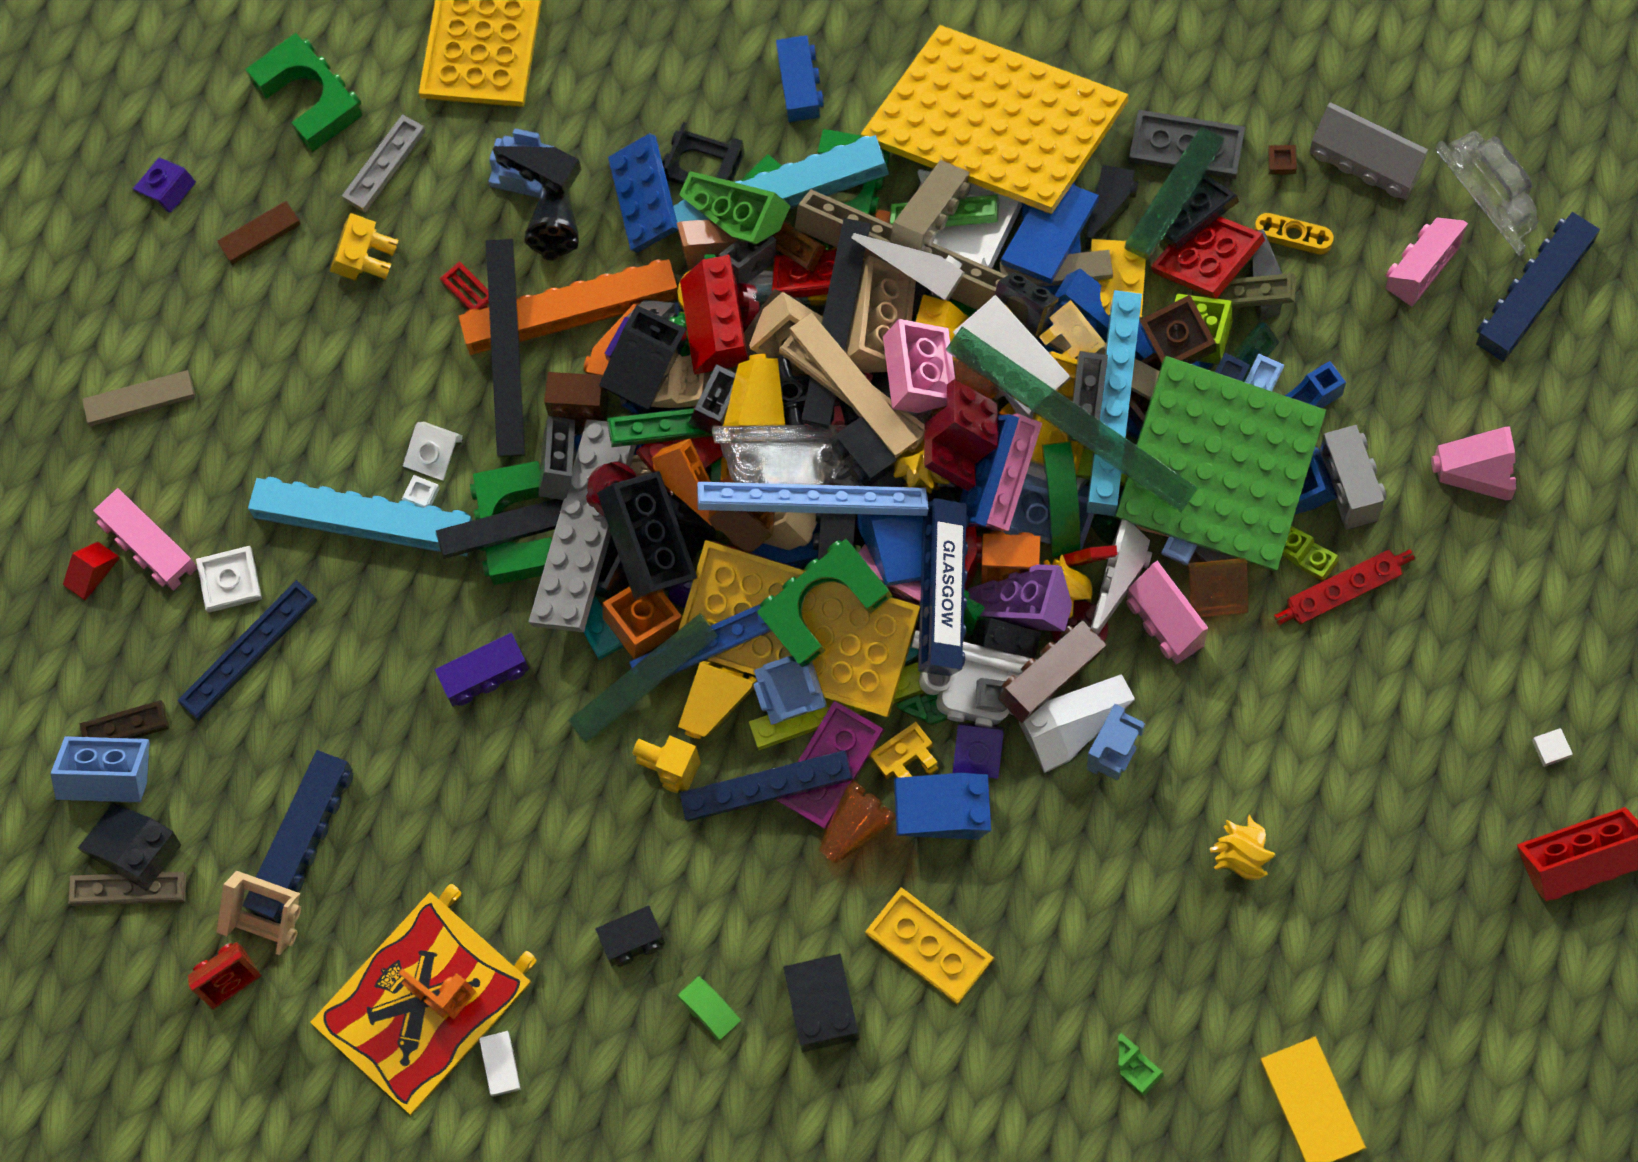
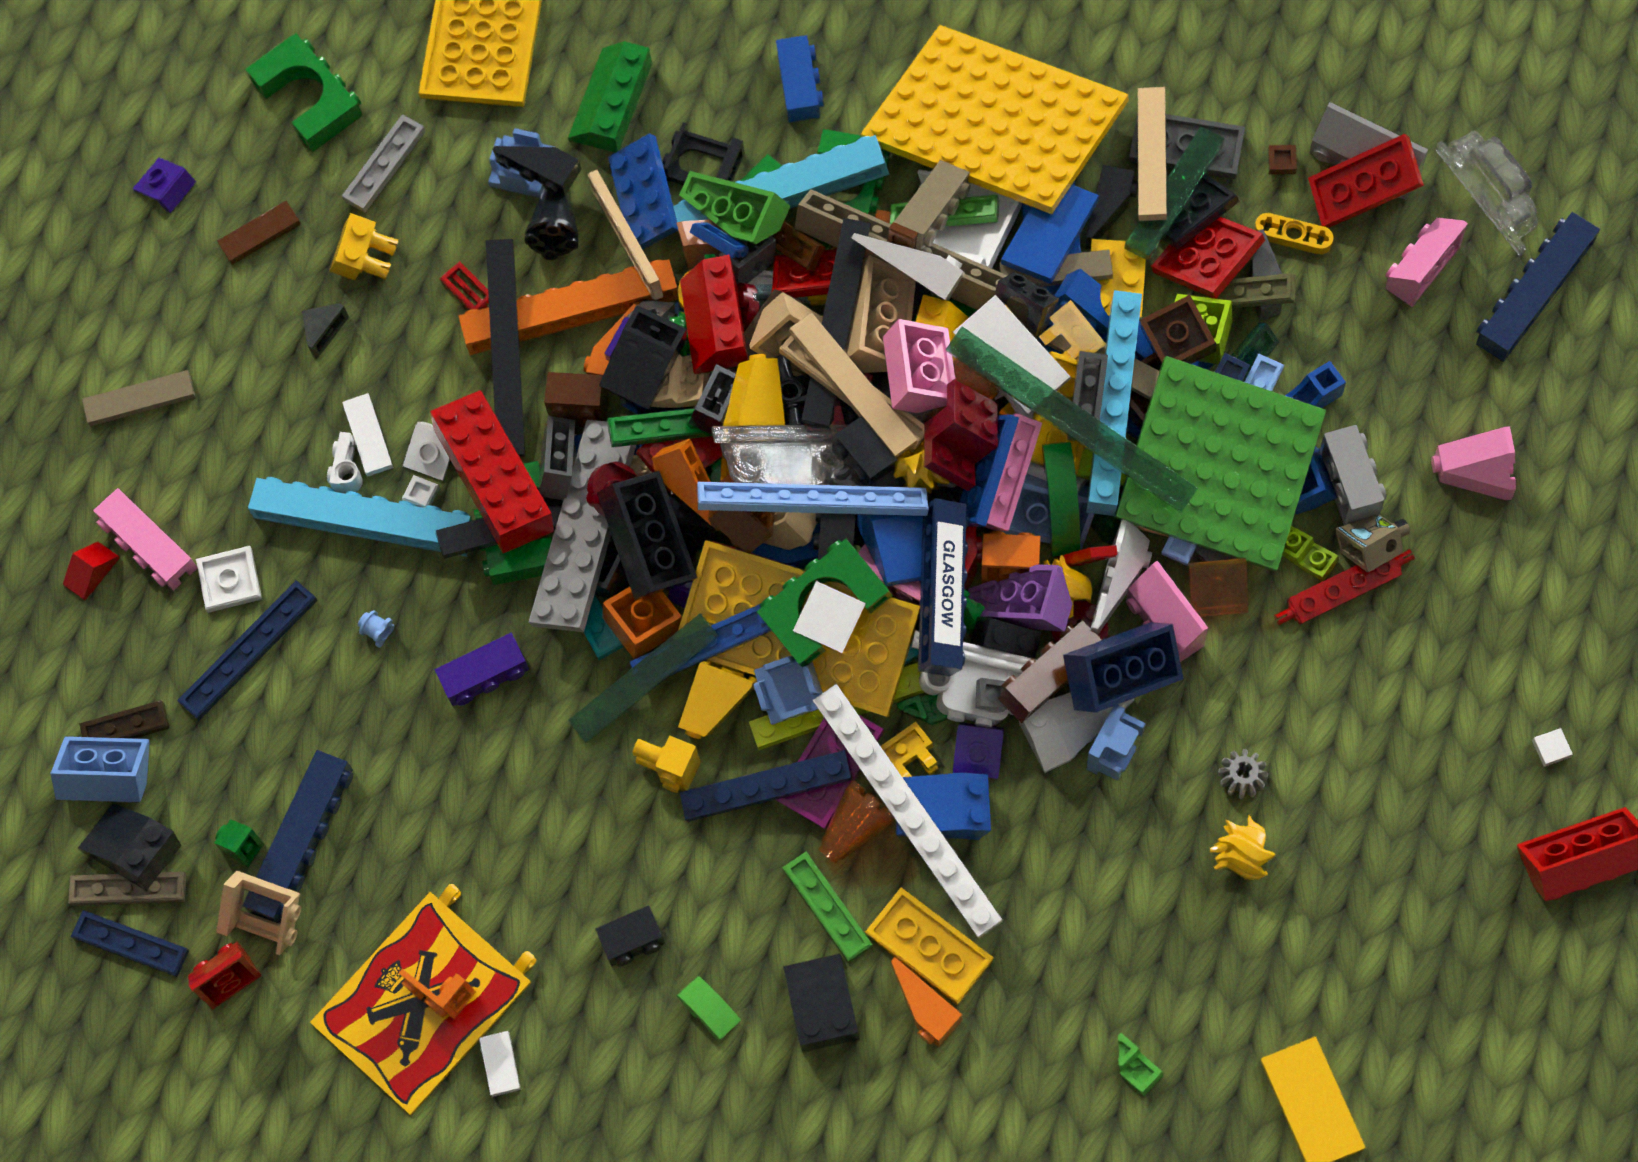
none -> dark blue tile [71,910,189,977]
none -> green slope [214,819,264,867]
none -> pearl dark grey slope [302,303,349,359]
none -> white plate [327,432,363,493]
none -> white tile [342,393,393,477]
none -> light blue brick [358,610,395,648]
none -> red brick [430,390,554,554]
none -> green slope [568,41,652,153]
none -> tan tile [588,170,663,300]
none -> blue tile [689,222,749,258]
none -> bright green tile [782,852,873,963]
none -> white sticker [793,581,866,653]
none -> white plate [813,684,1003,938]
none -> reddish brown tile [887,222,918,249]
none -> orange slope [891,957,962,1047]
none -> dark blue brick [1063,622,1184,713]
none -> tan tile [1138,87,1167,221]
none -> light grey gear [1218,749,1268,799]
none -> red plate [1308,134,1424,228]
none -> dark tan torso [1336,515,1410,572]

